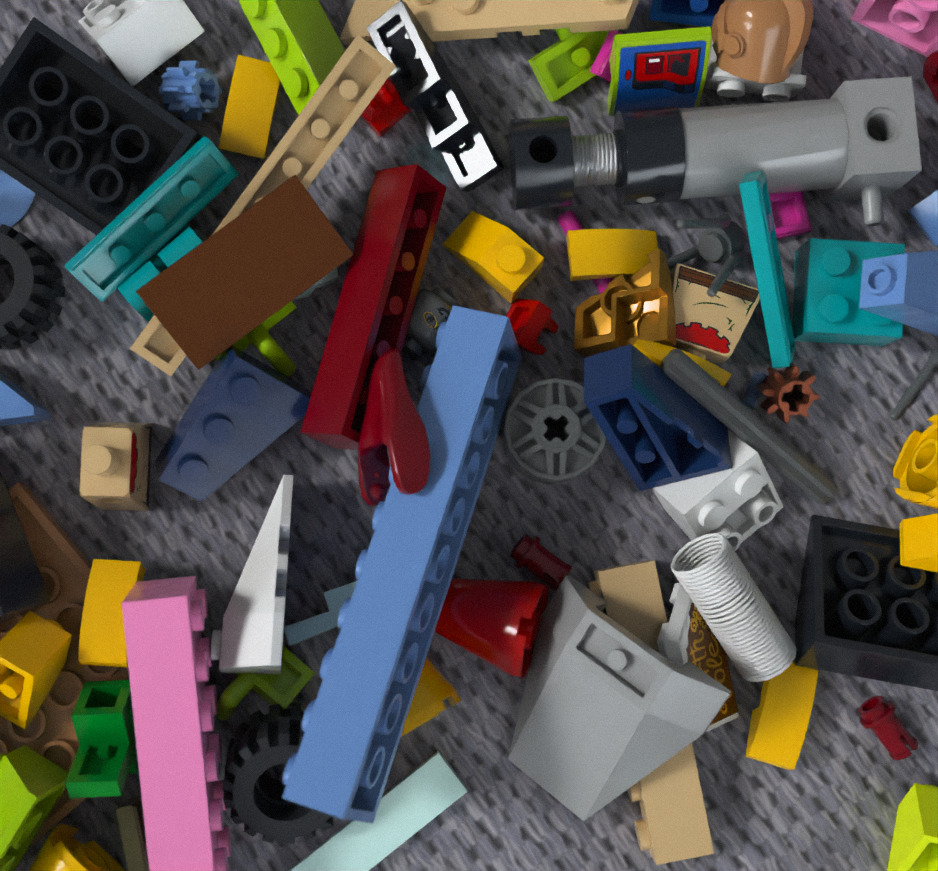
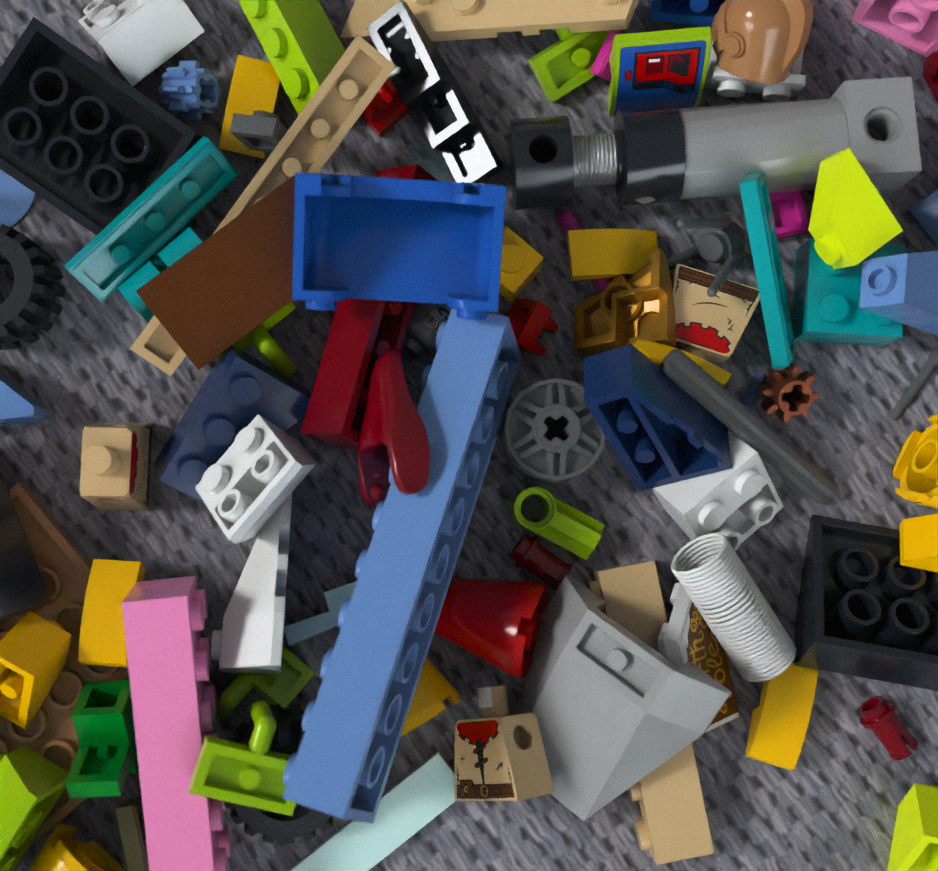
none -> lime plate [189,701,296,816]
none -> white slope [195,414,317,544]
none -> dark grey plate [229,110,288,157]
none -> blue windscreen [292,173,506,320]
none -> tan torso [455,685,554,801]
none -> lime piece [509,487,605,561]
none -> neon yellow slope [808,148,903,270]

